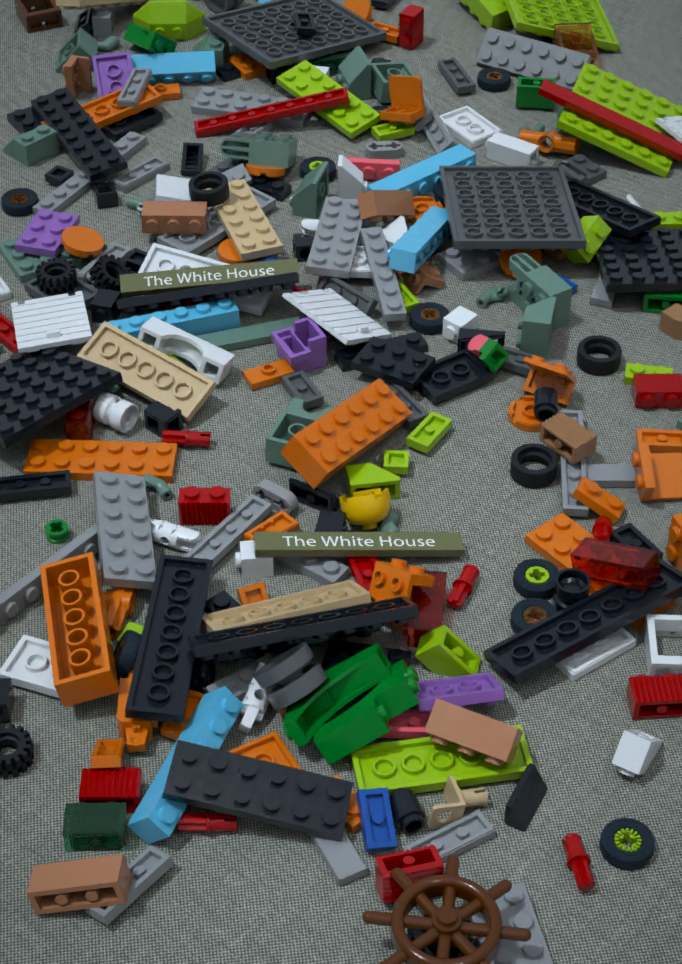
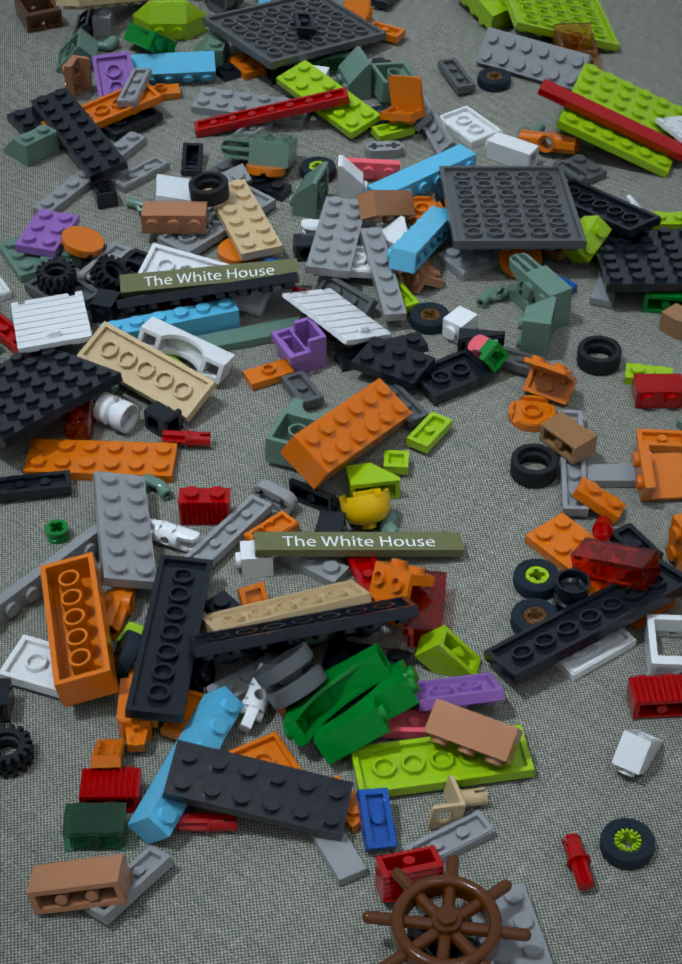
black bush [1,188,39,217] -> none
black plate [45,165,74,186] -> none
black brick [389,788,425,834] -> none
red brick [398,4,424,50] -> none
red axle [447,564,480,609] -> none
black slope [504,763,547,832] -> none
green brick [516,76,557,110] -> none
black brick [534,387,558,422] -> none

